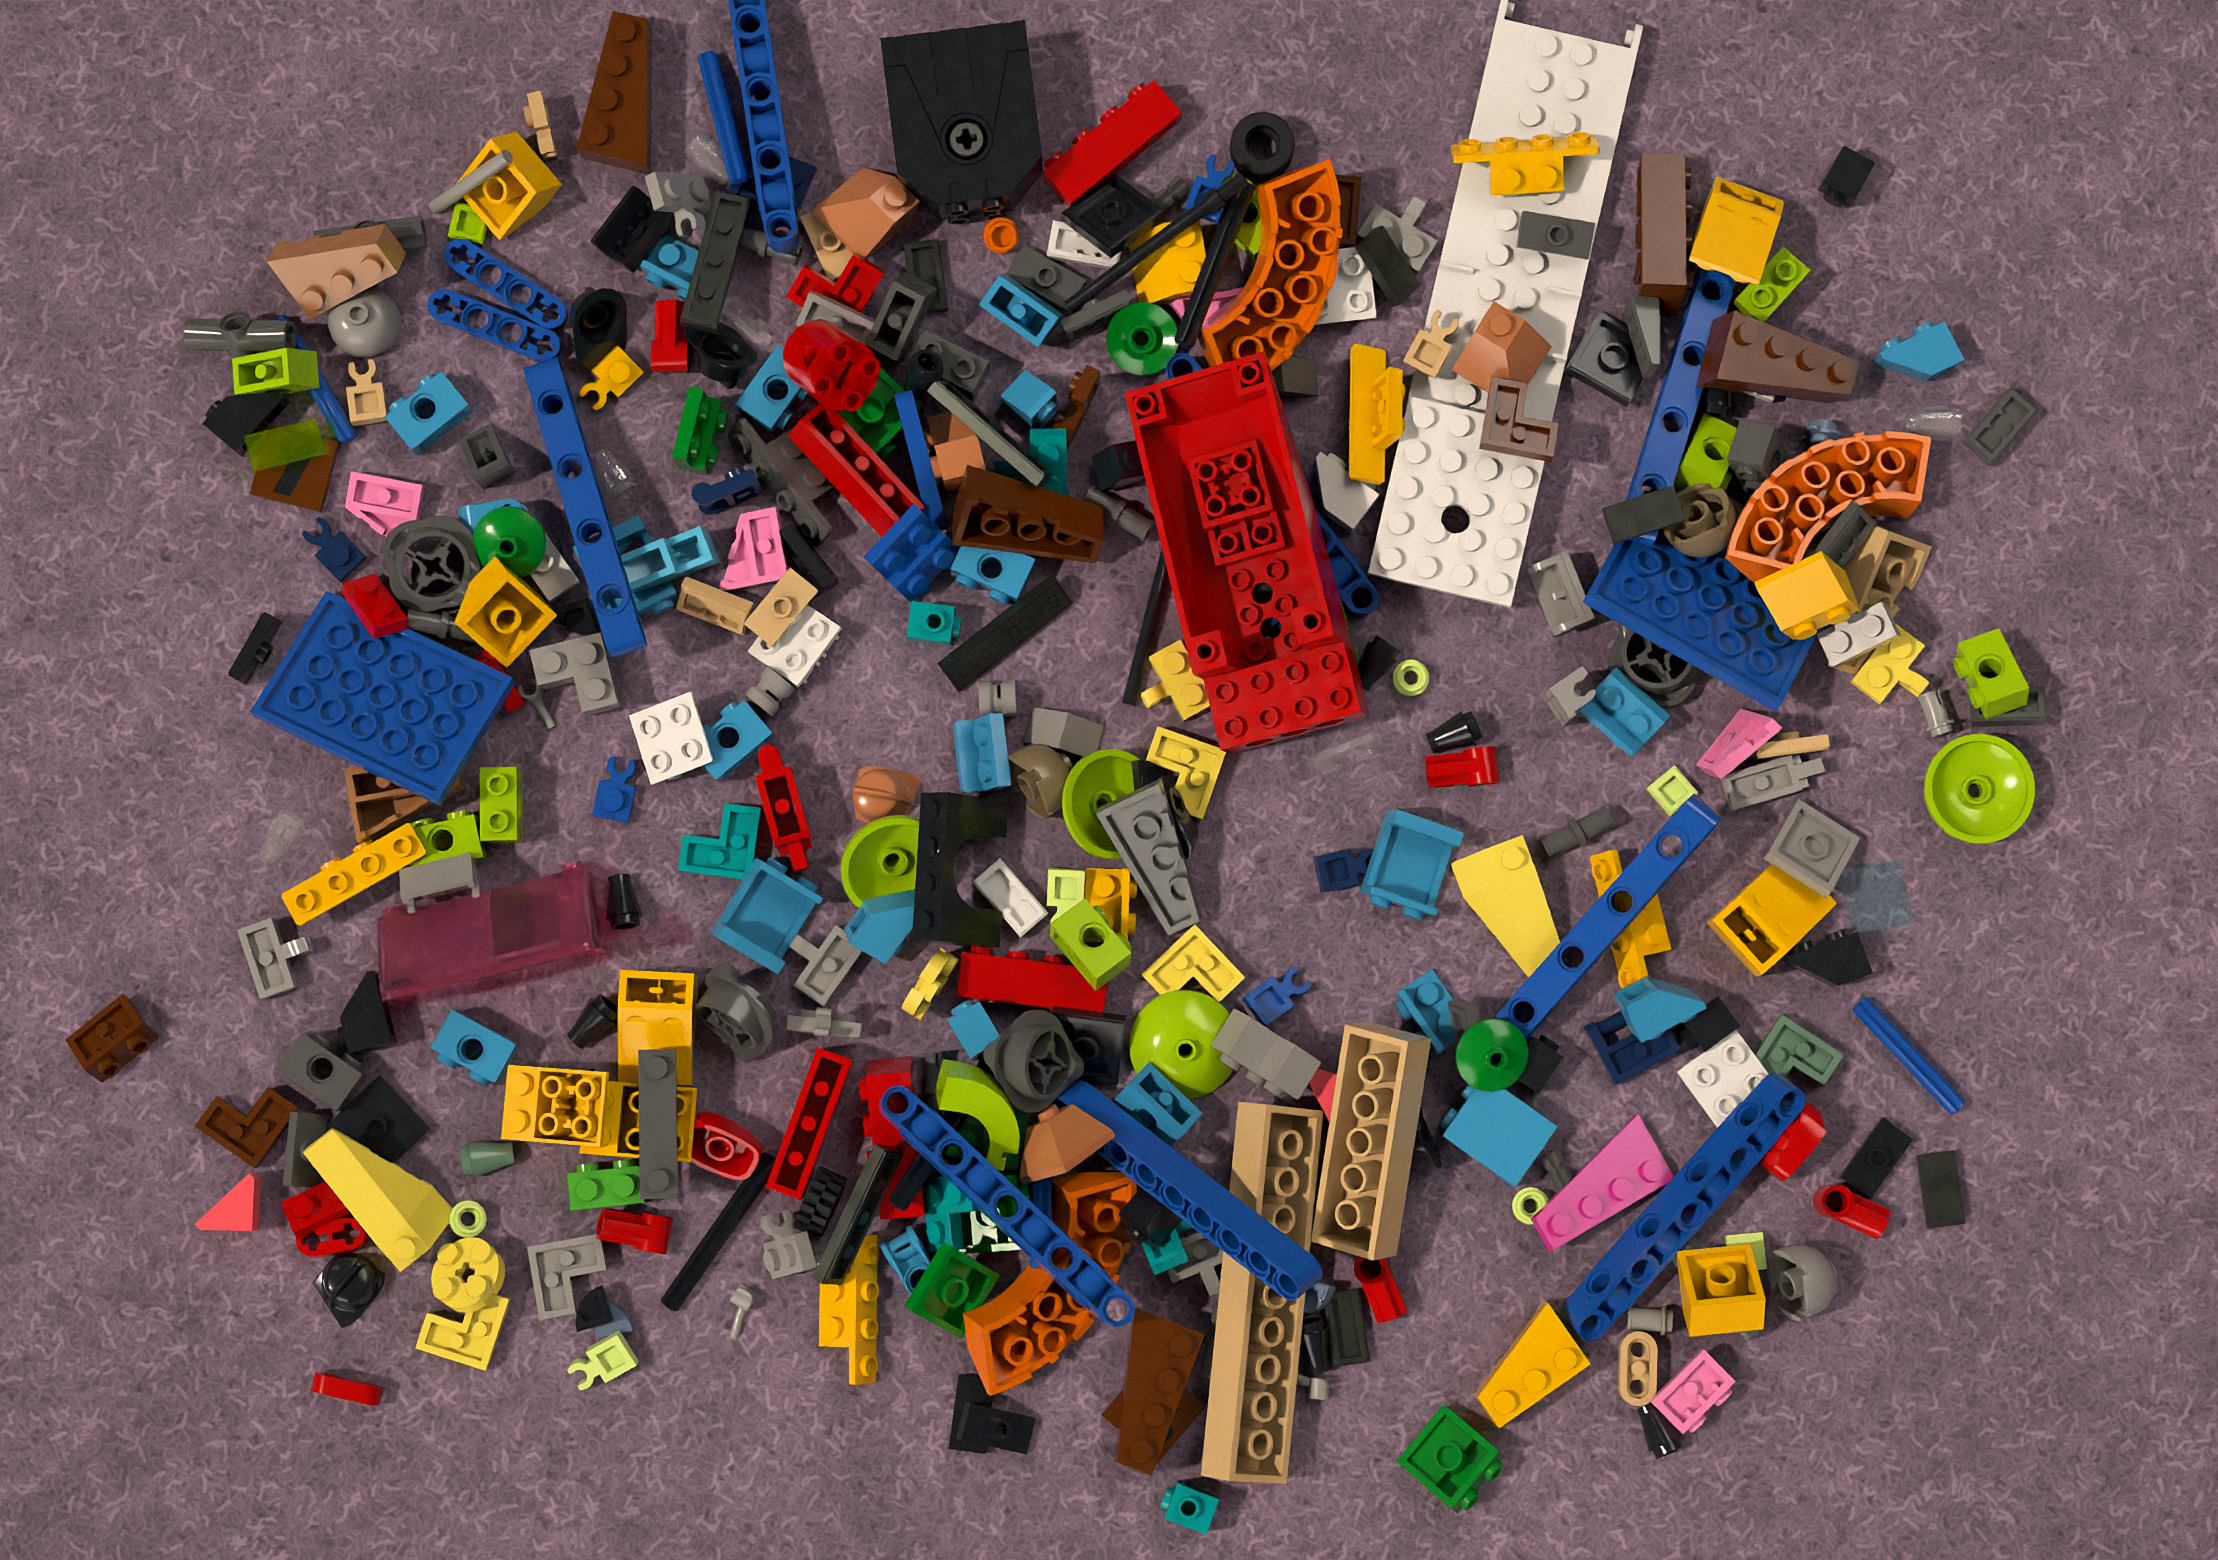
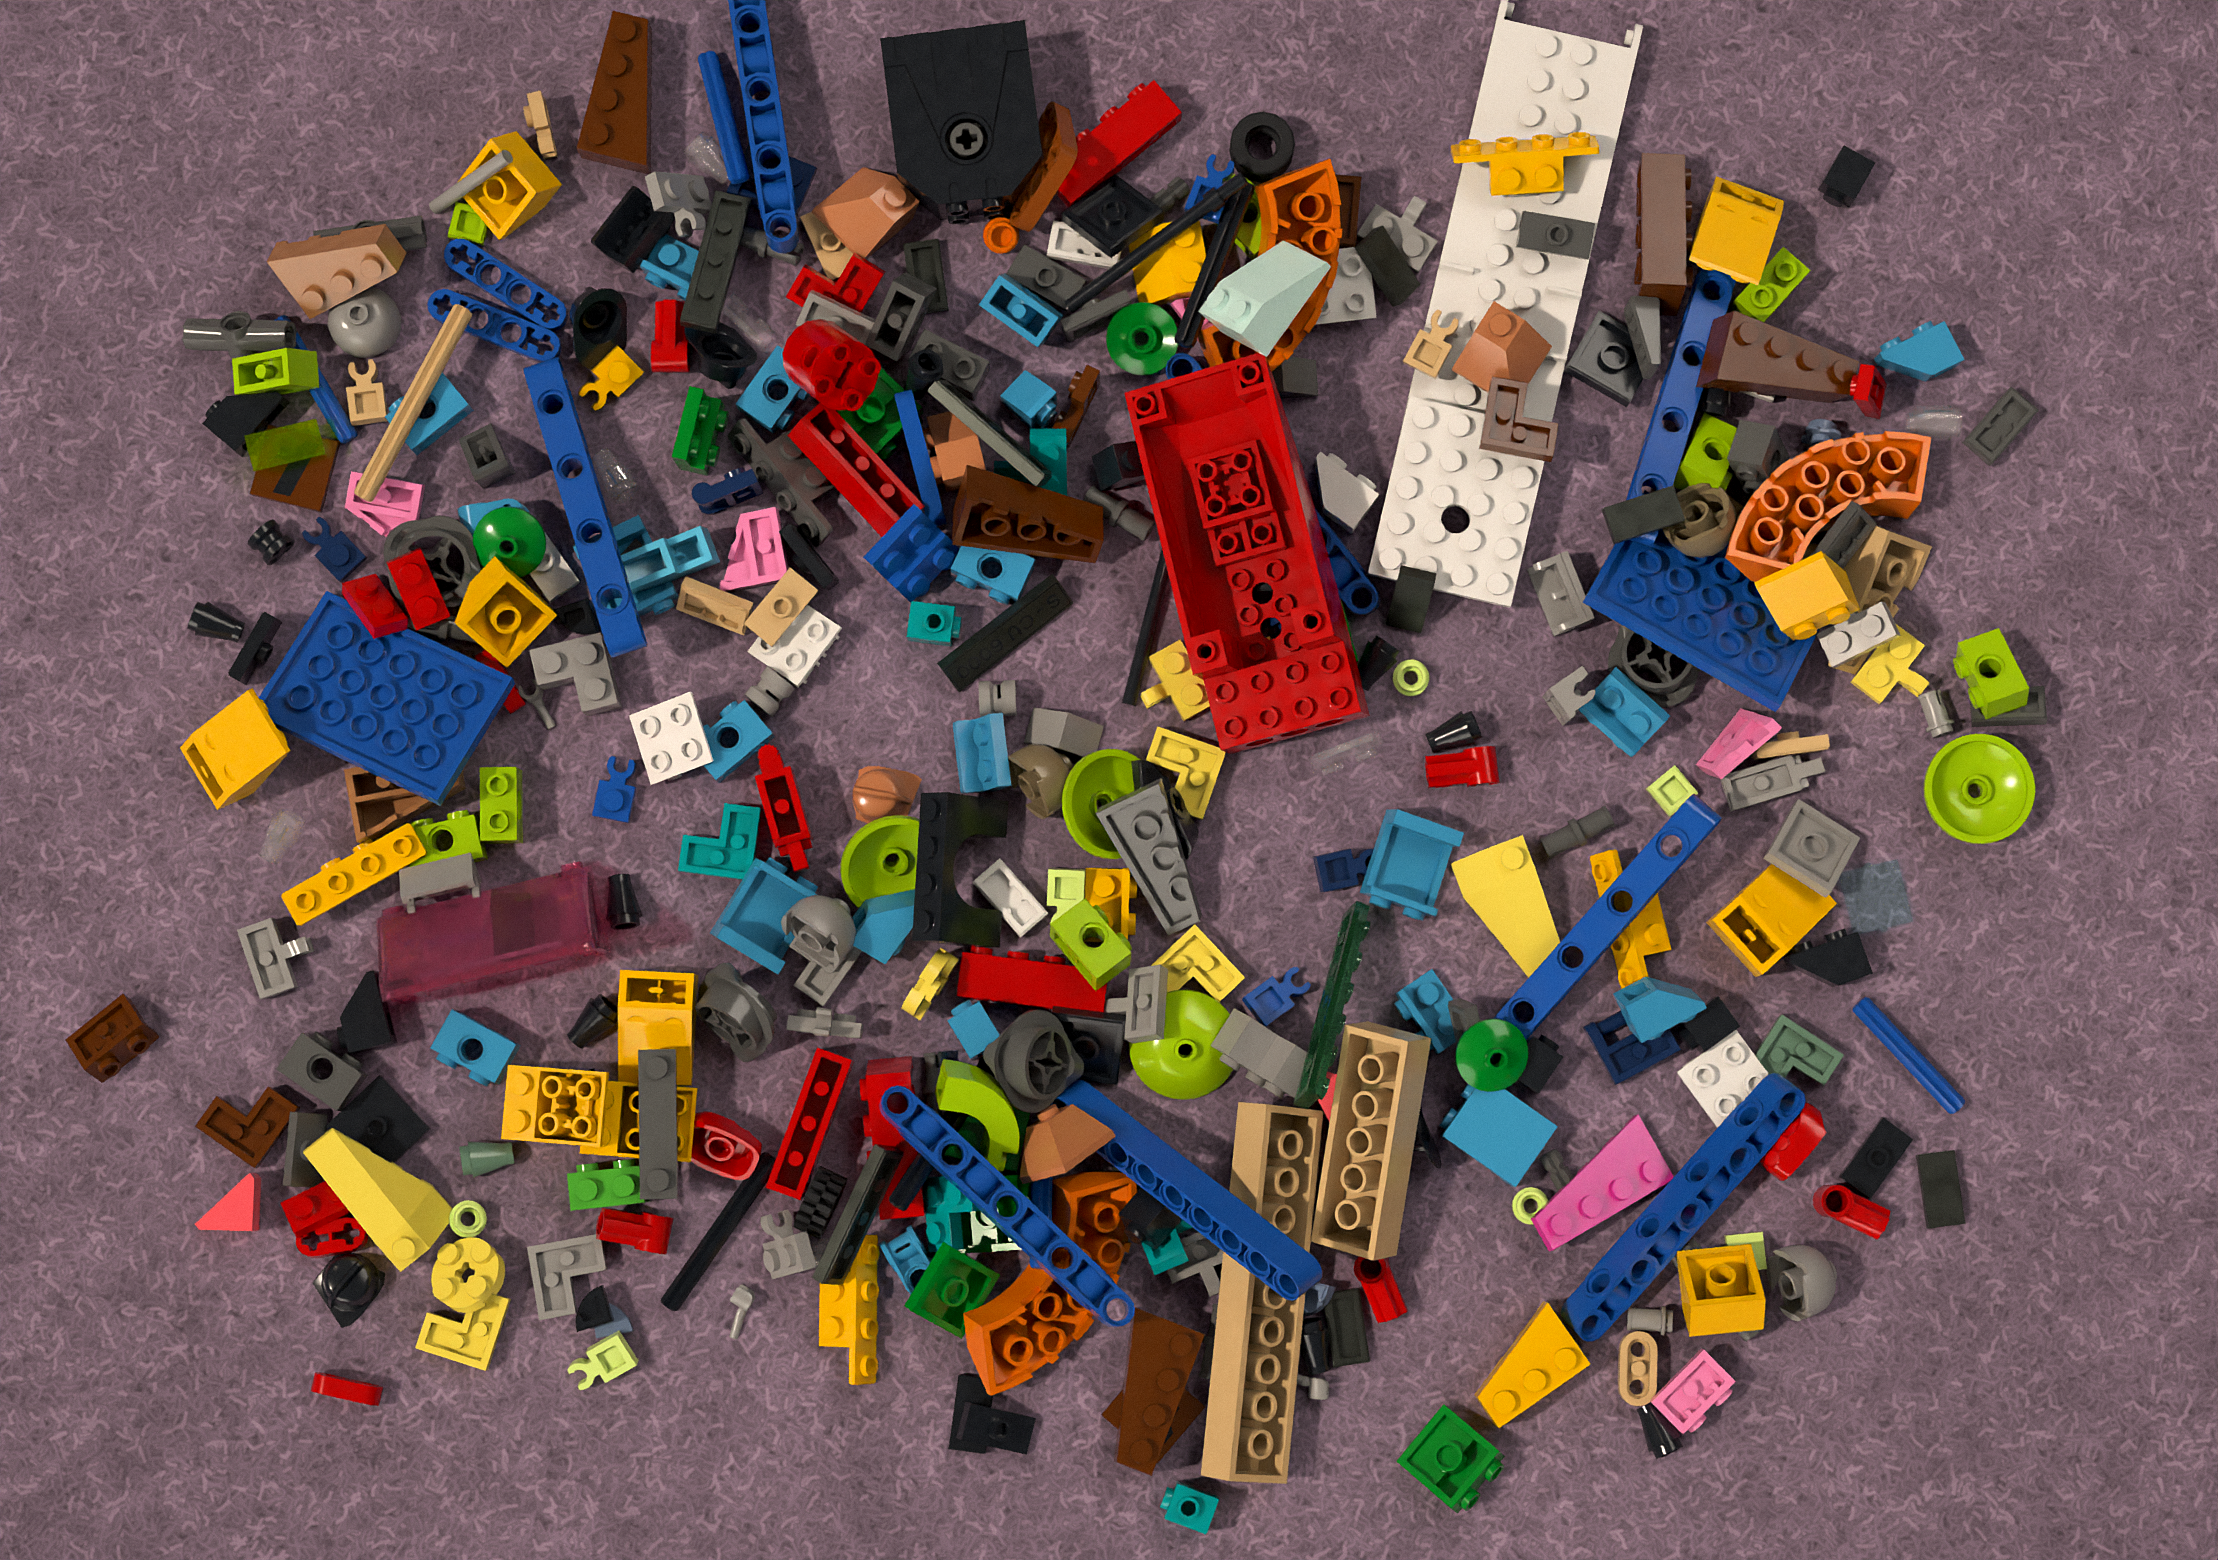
dark azure brick [1112,1062,1203,1146] -> none
yellow bracket [1349,343,1406,485] -> none
none -> yellow slope [180,688,291,810]
none -> black cone [187,601,245,643]
none -> black wheel [247,519,295,565]
none -> tan axle [354,304,472,502]
none -> red plate [386,547,450,631]
none -> light grey cylinder [781,895,856,968]
none -> dark orange beam [1010,101,1078,232]
none -> light grey plate [1104,964,1168,1044]
none -> light aqua slope [1198,240,1331,357]
none -> clear green plate [1294,901,1370,1109]
none -> pearl dark grey tile [1386,565,1437,633]
none -> red plate [1850,364,1887,419]

